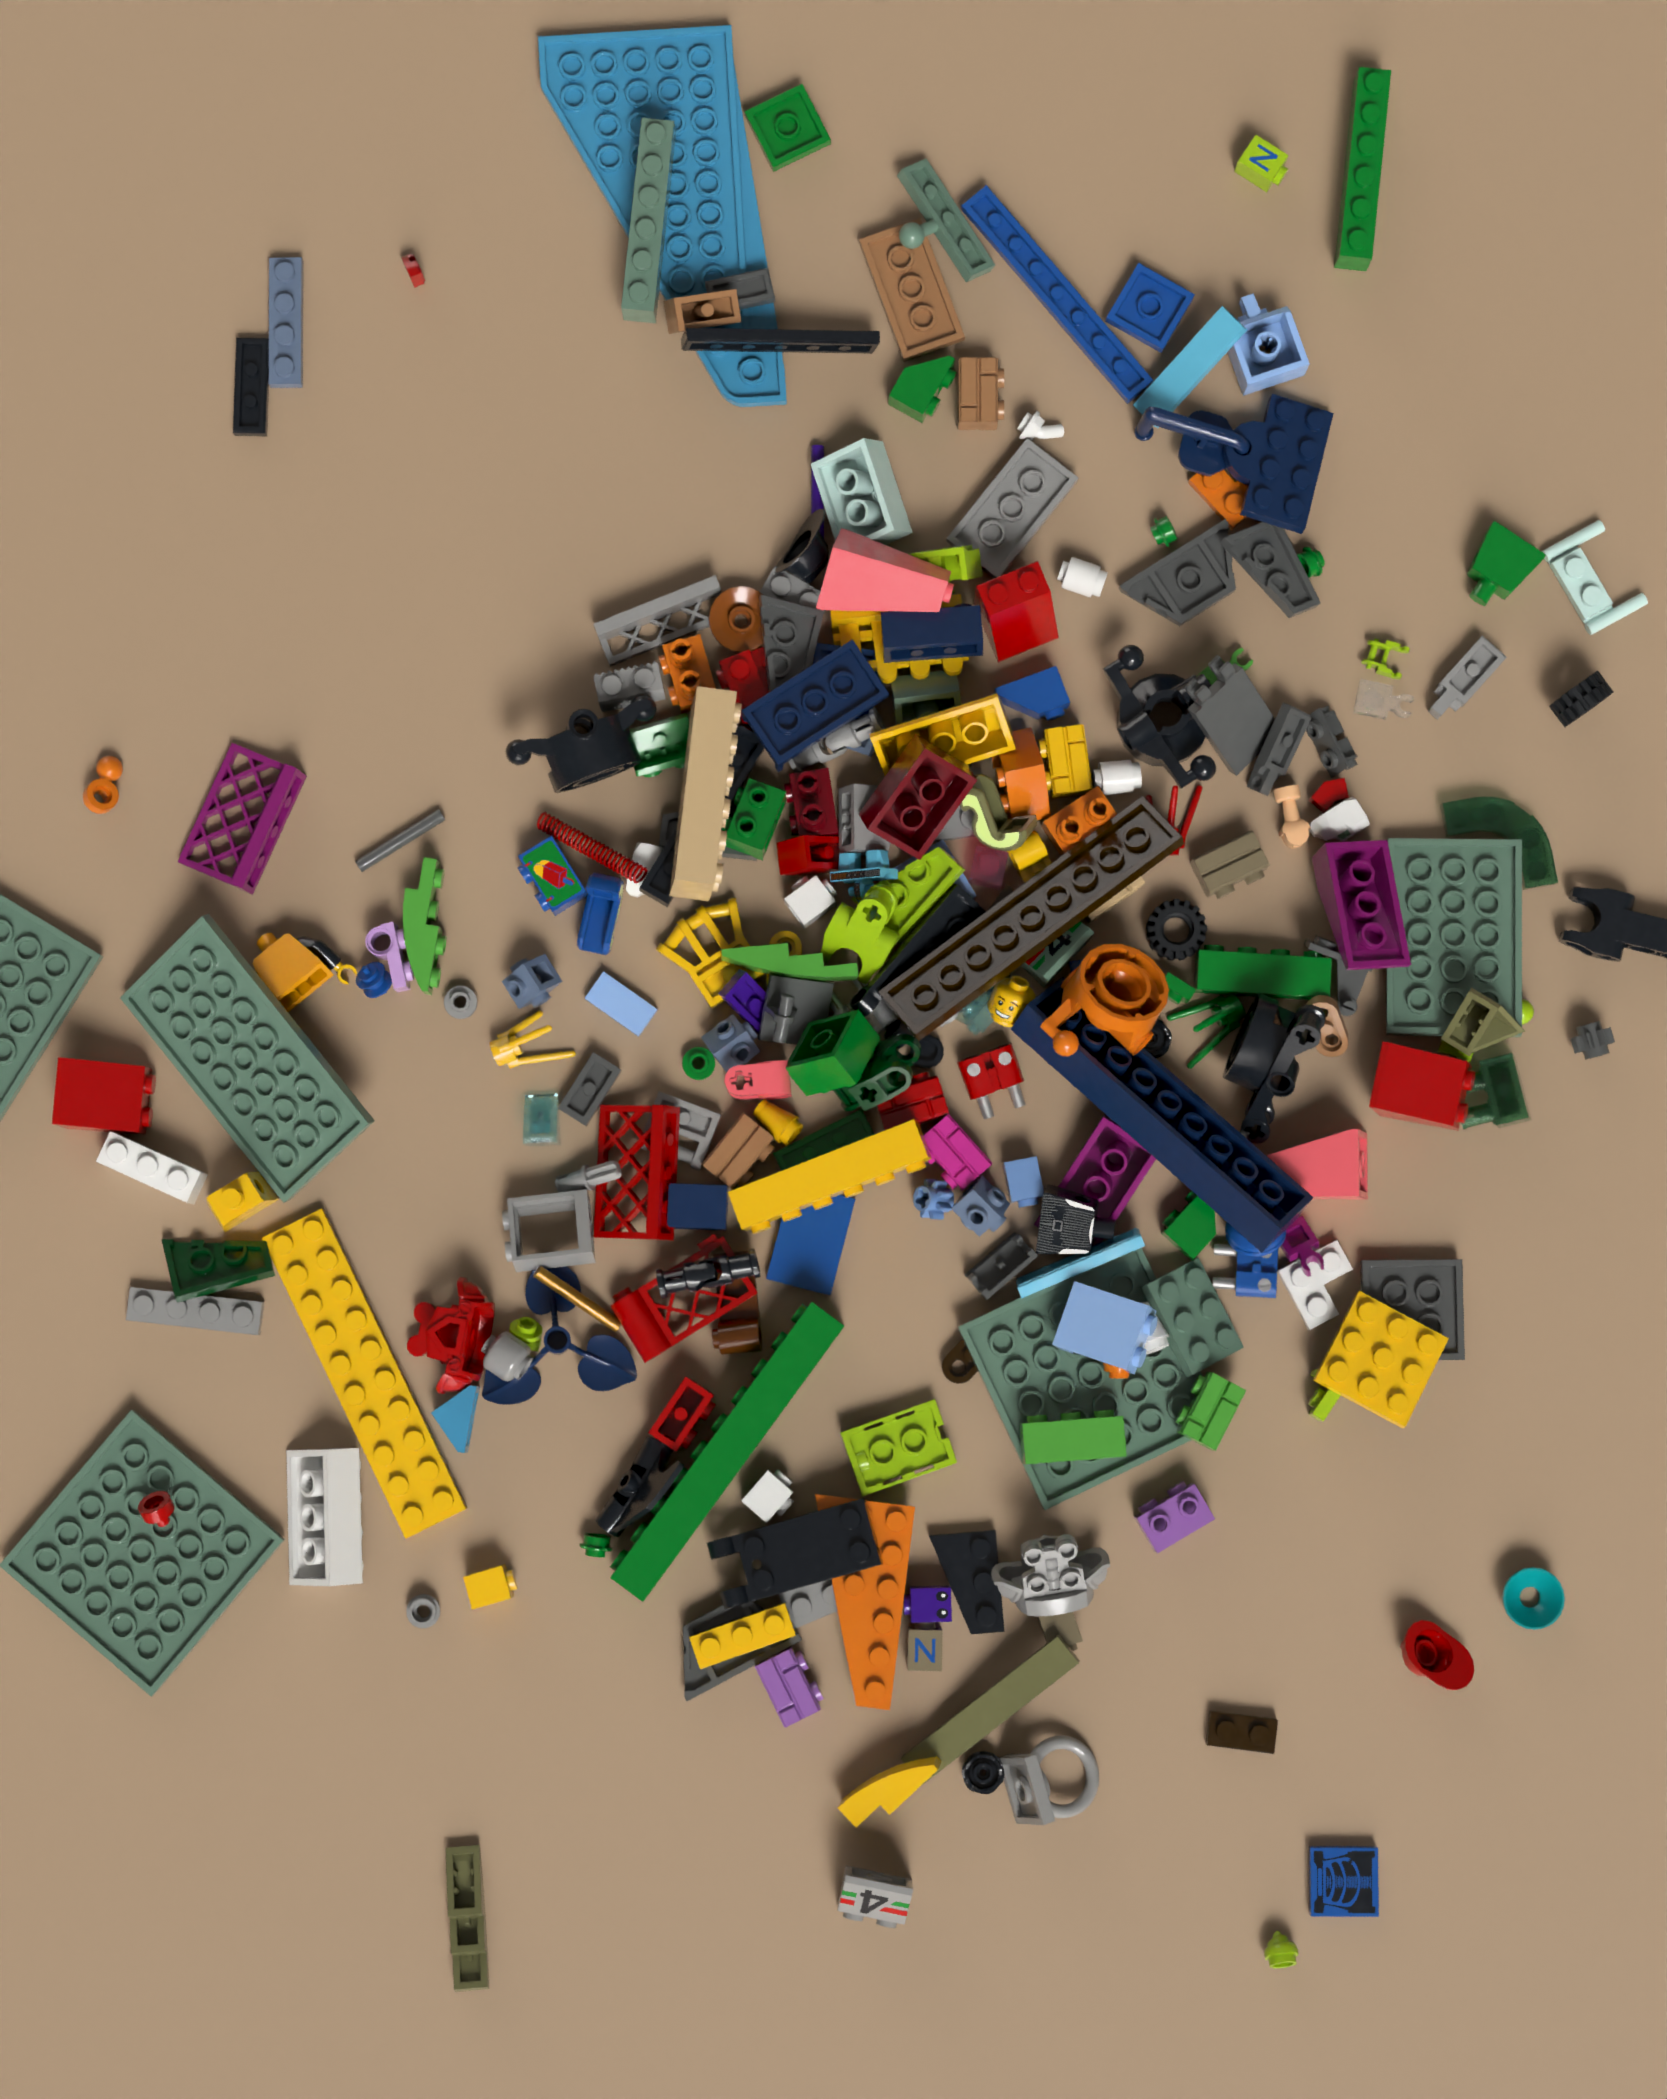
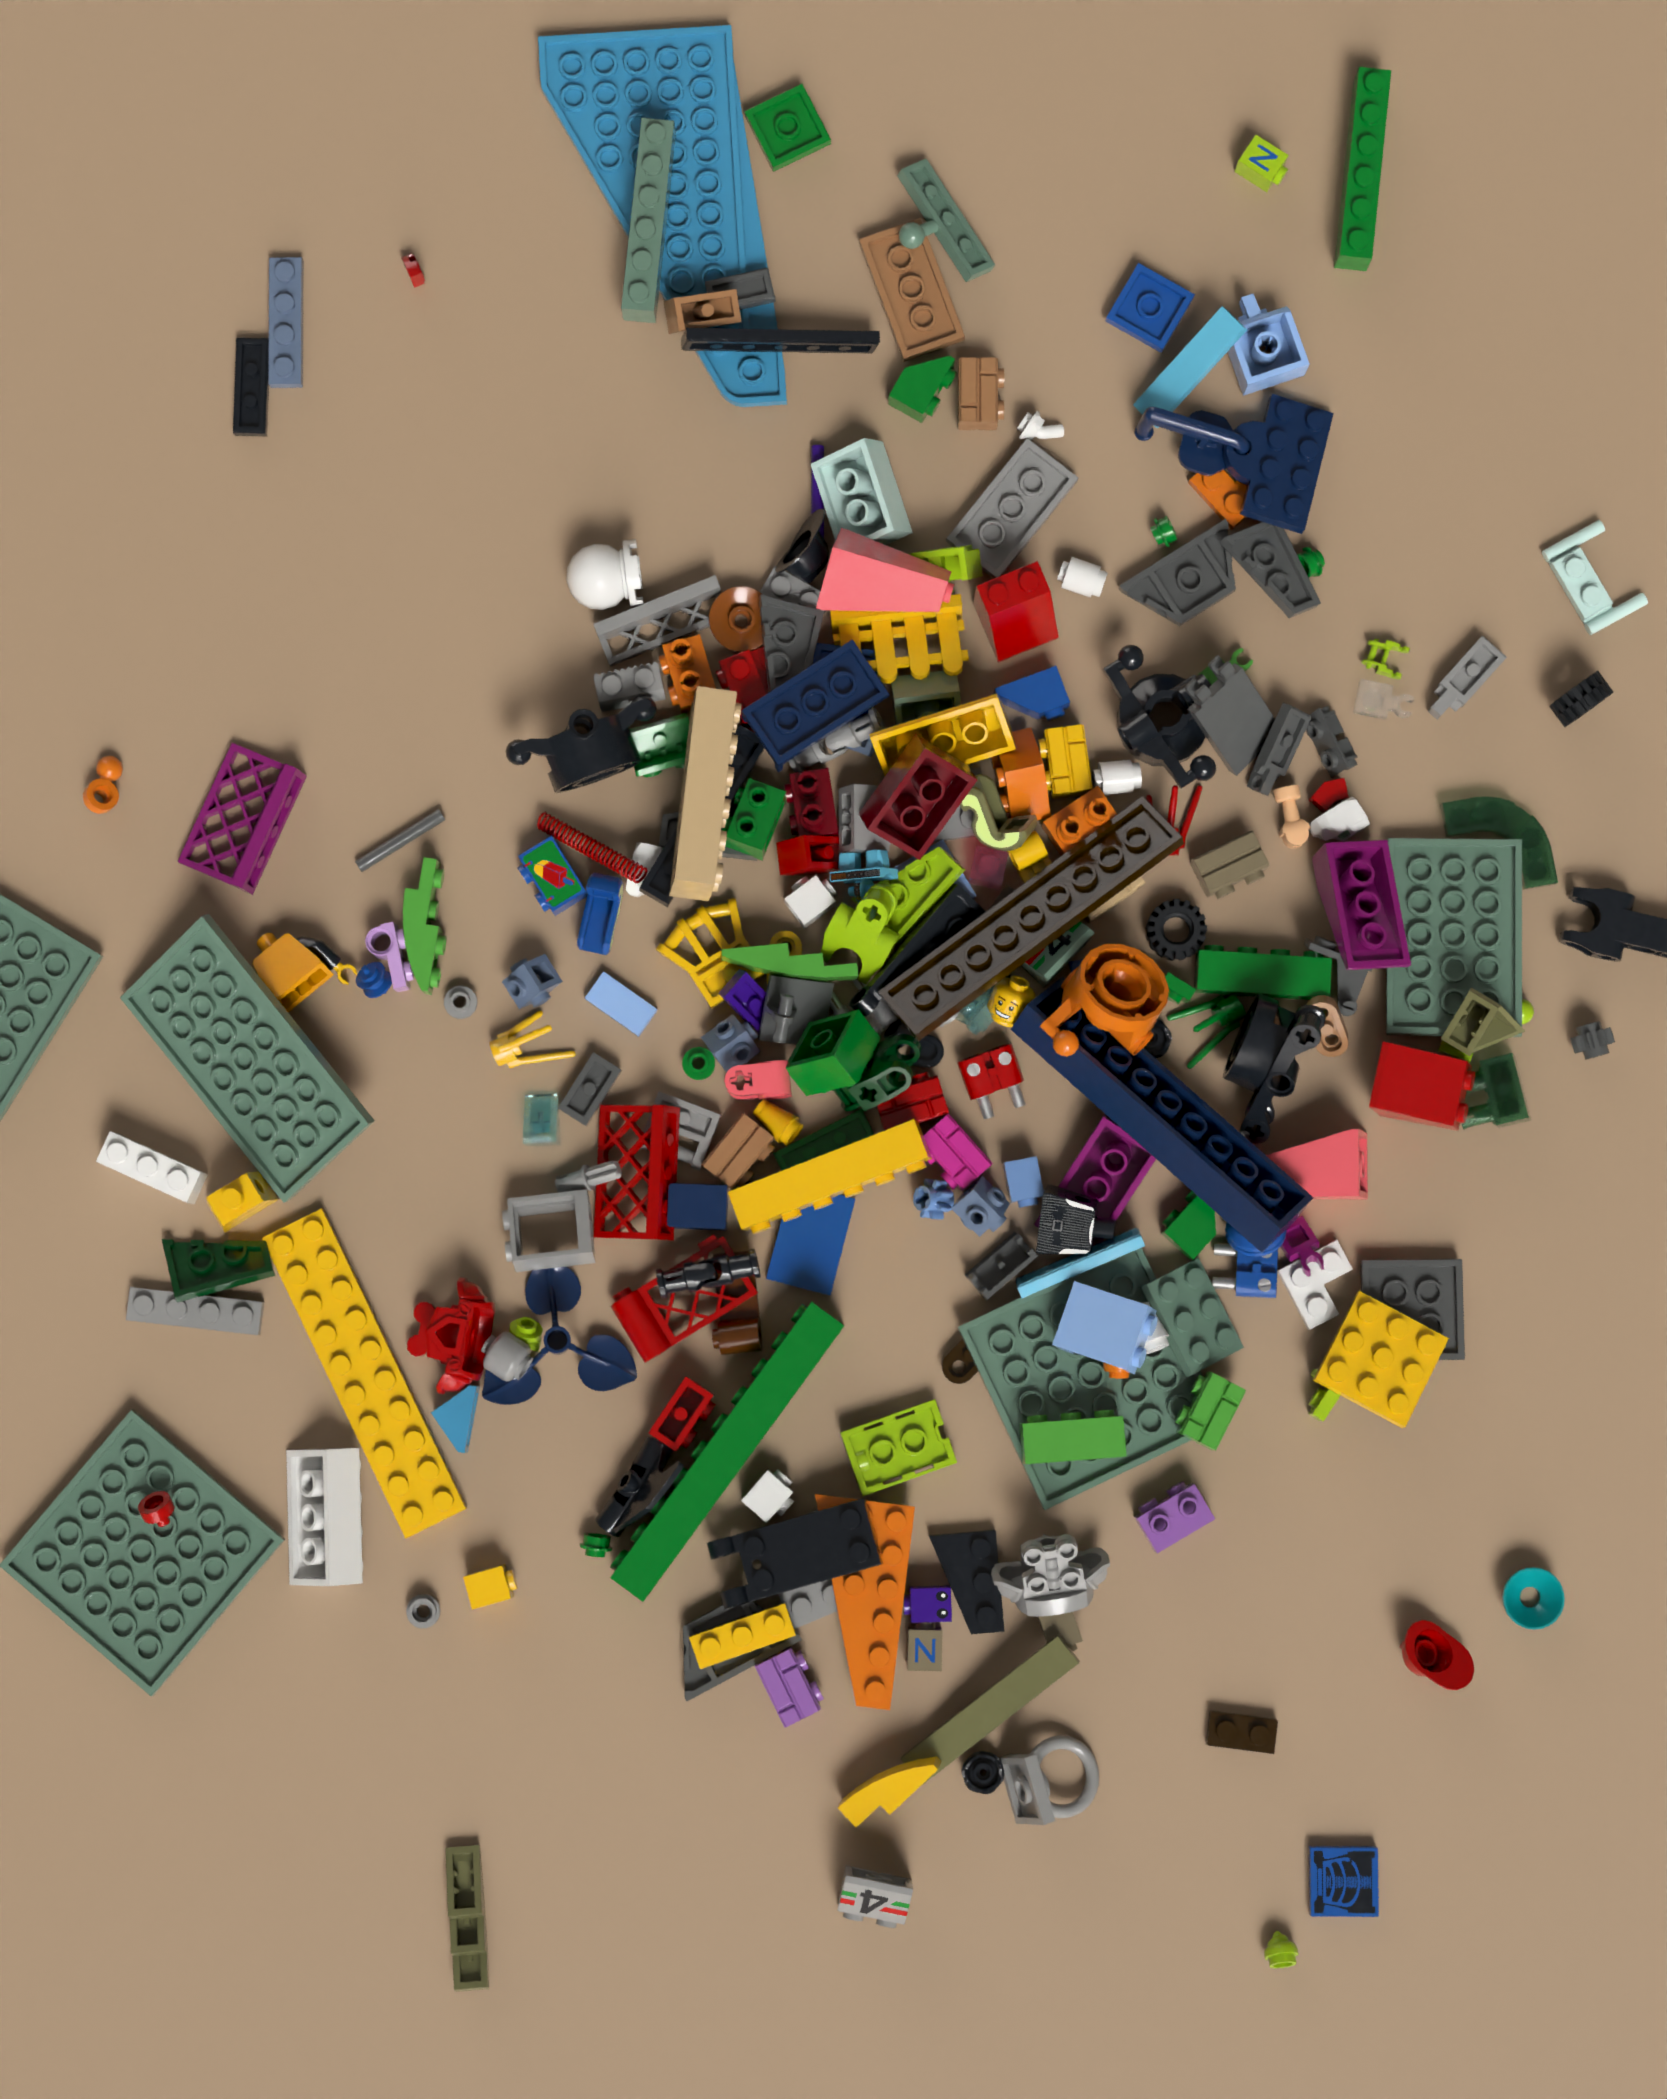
red slope [52,1057,156,1135] -> none
pearl gold bar [533,1266,621,1332] -> none
dark blue brick [881,603,983,663] -> none
blue plate [961,185,1153,404] -> none
green torso [1467,521,1546,606] -> none
none -> white tile [566,539,644,610]

